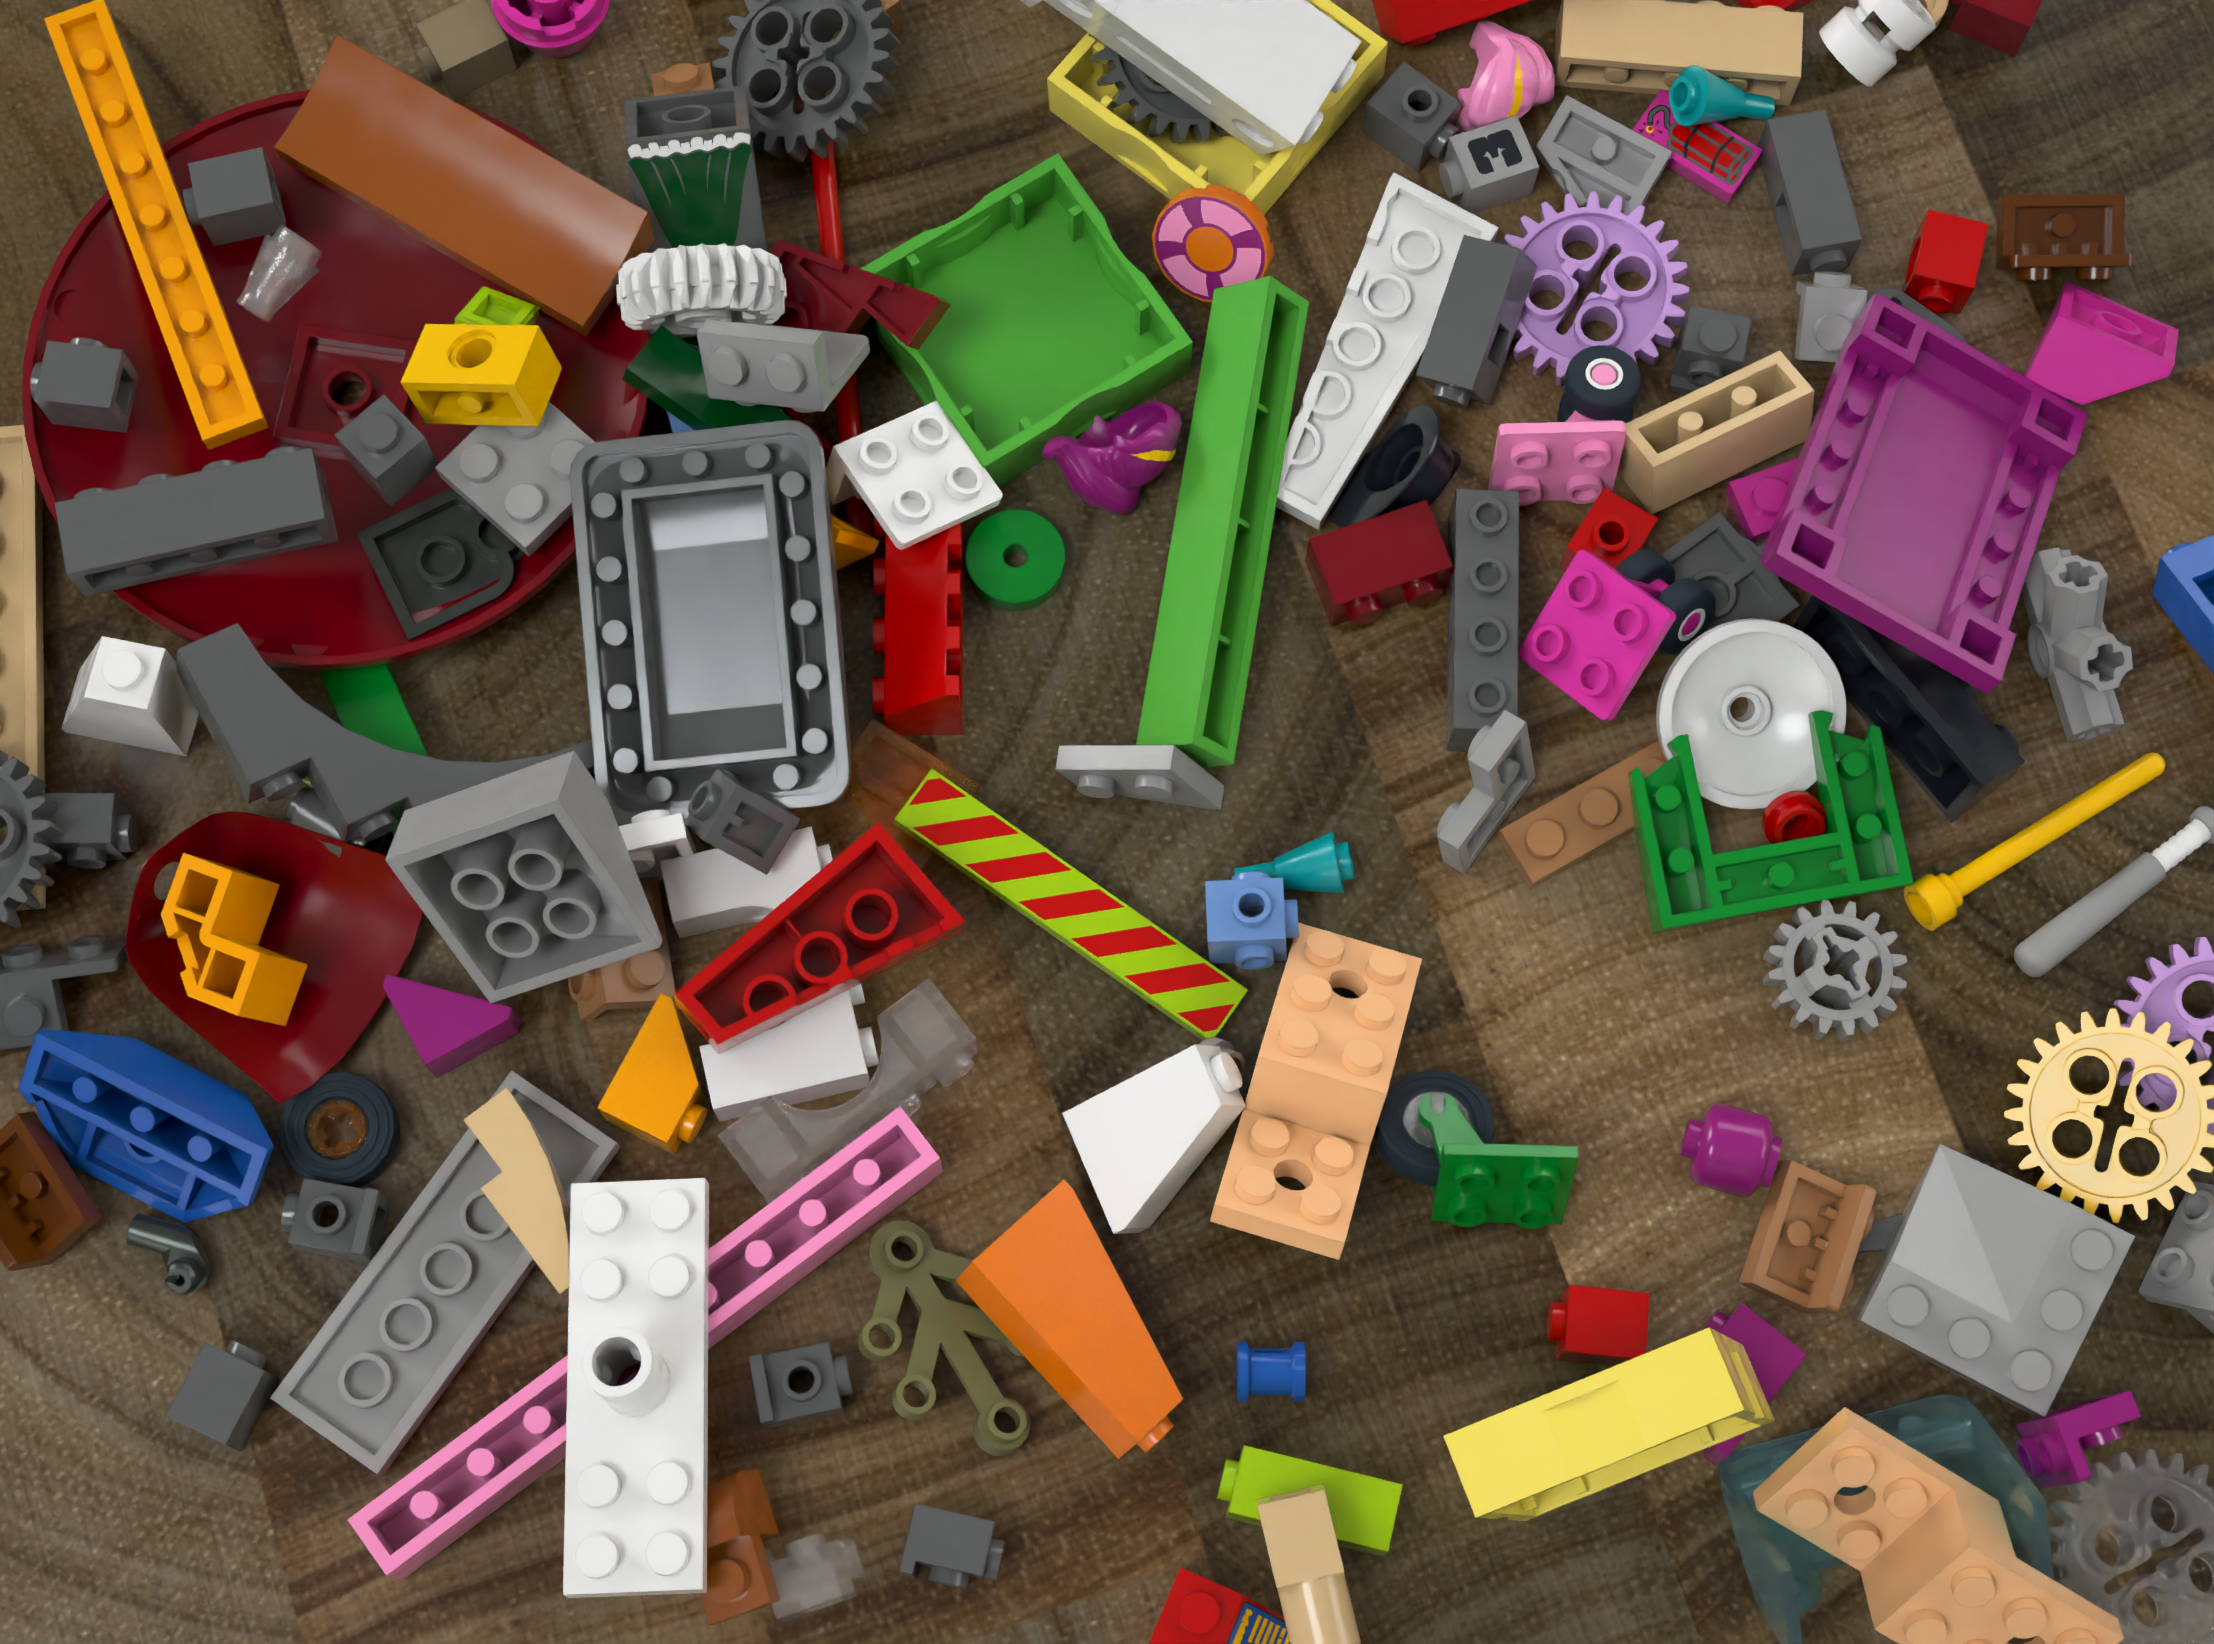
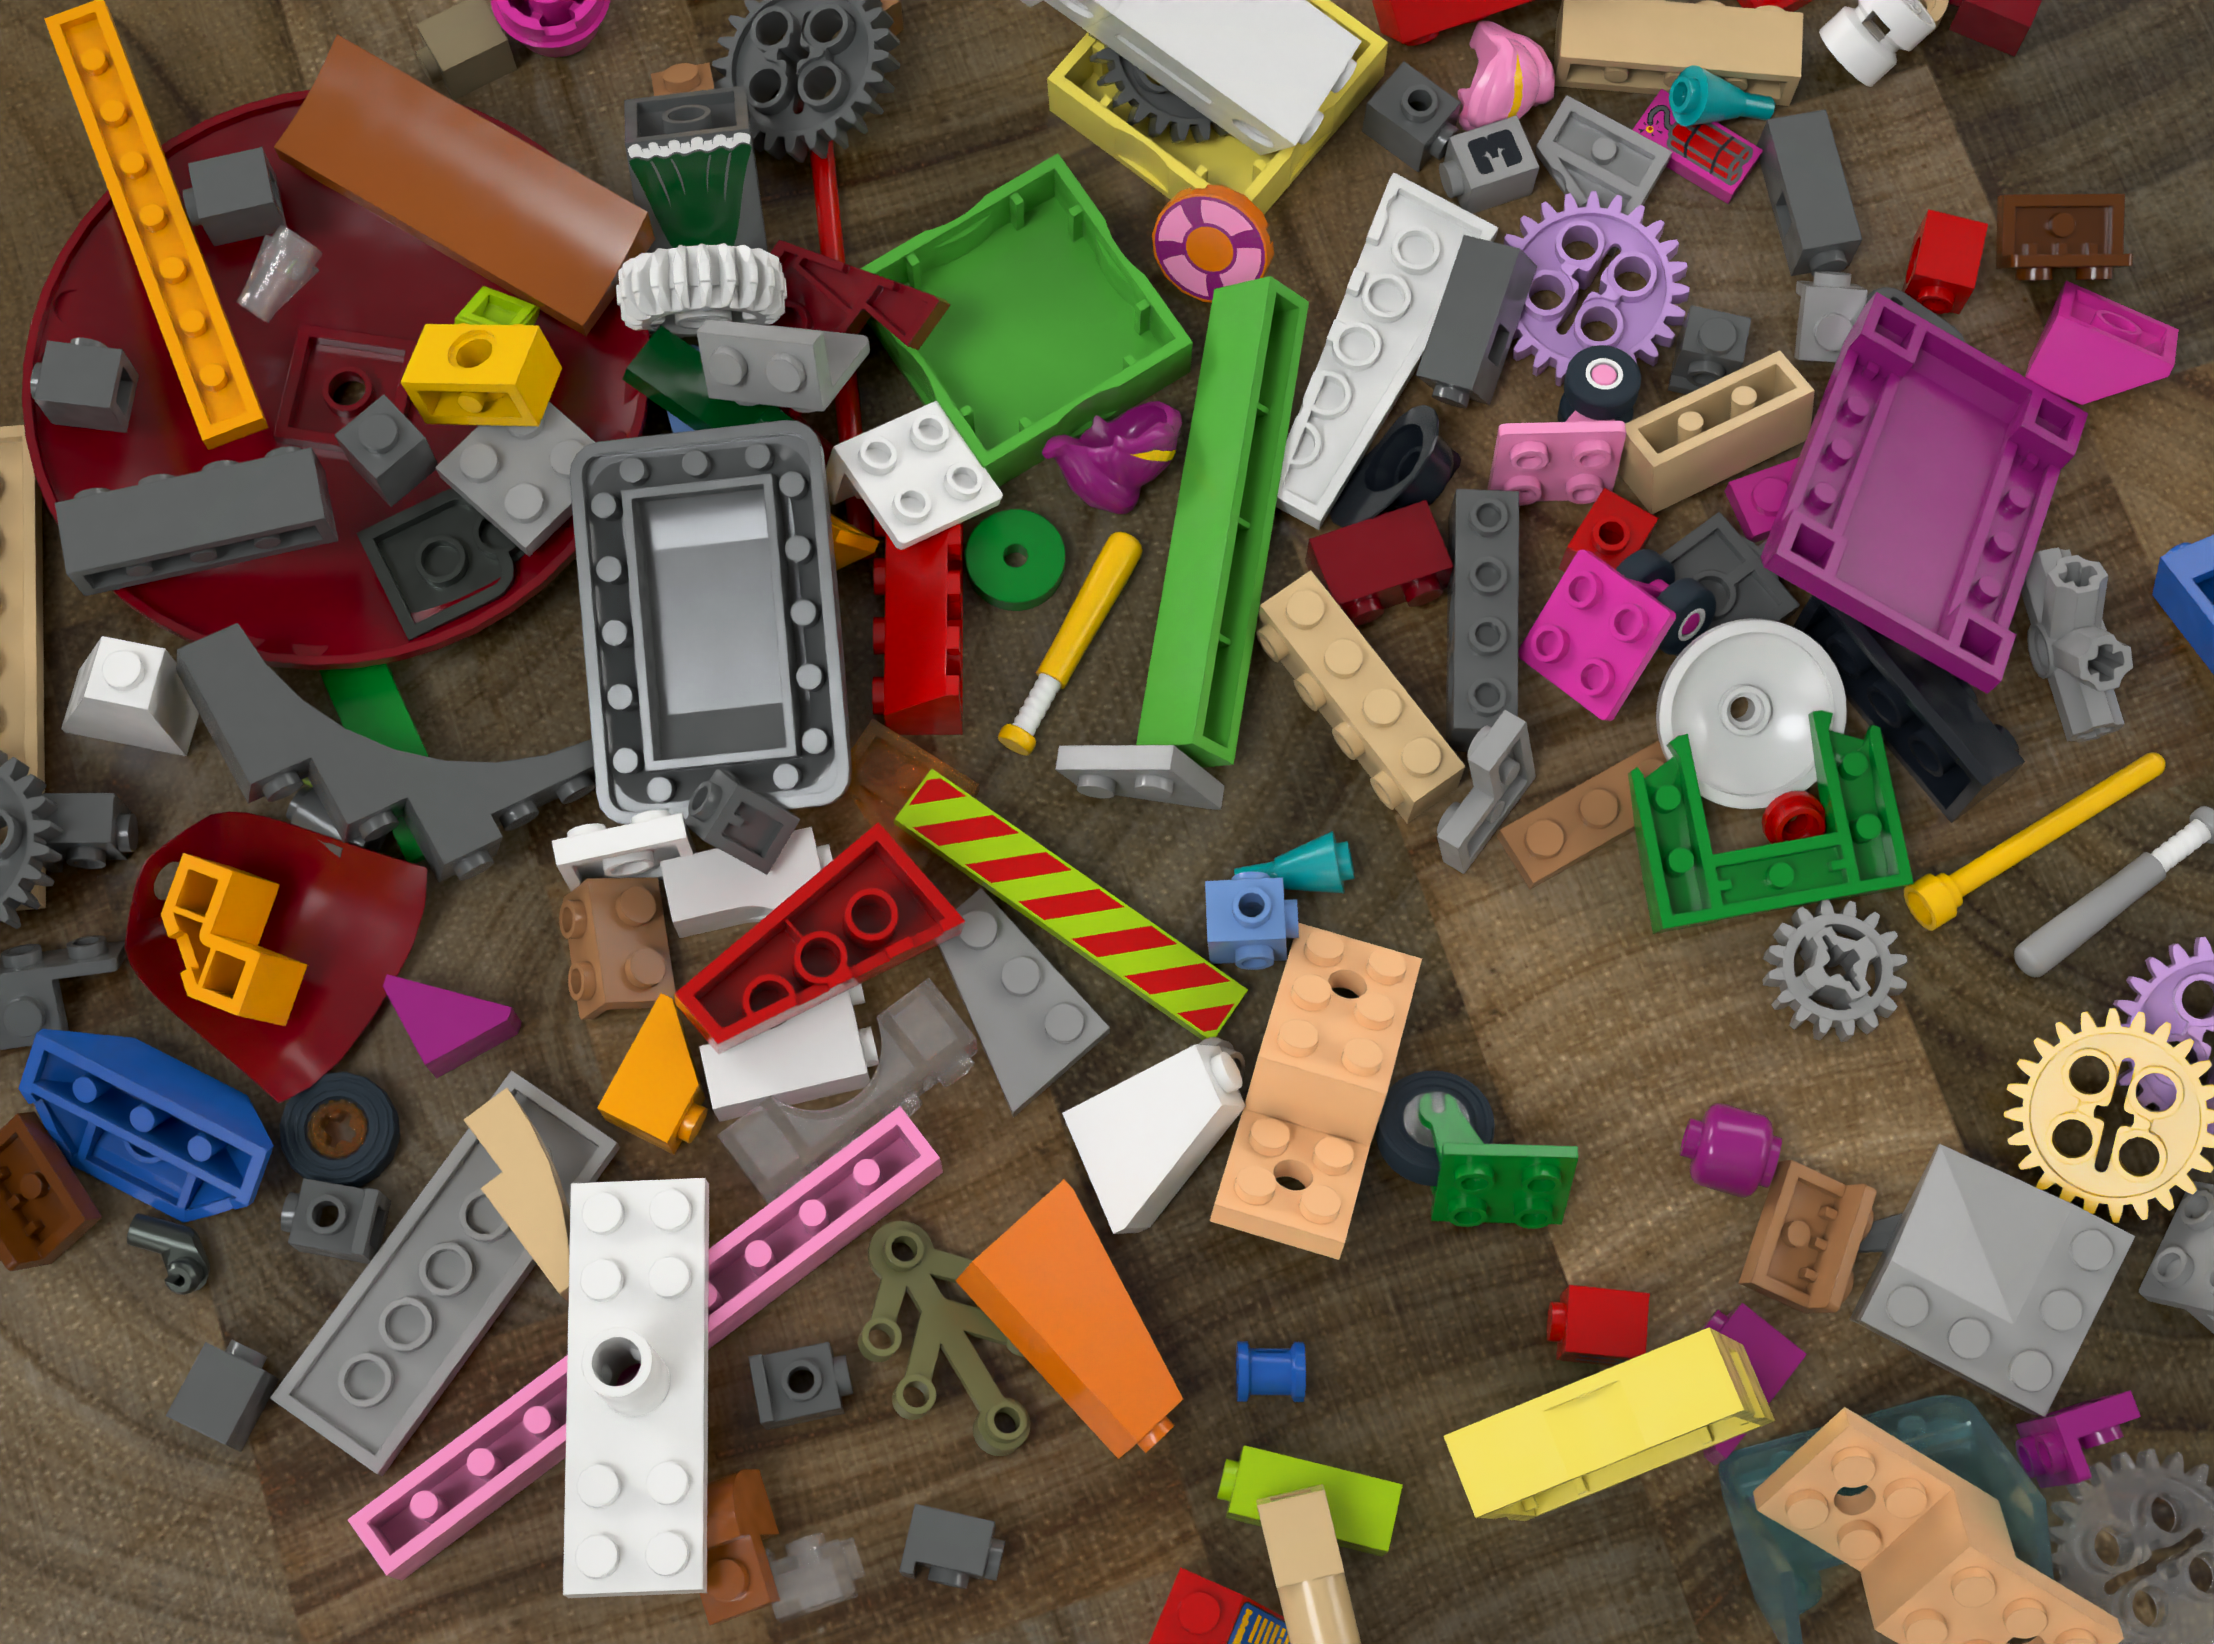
light grey slope [385,751,662,1003] -> none
none -> light grey wing [938,888,1110,1118]
none -> yellow piece [998,532,1143,756]
none -> tan brick [1256,570,1465,824]

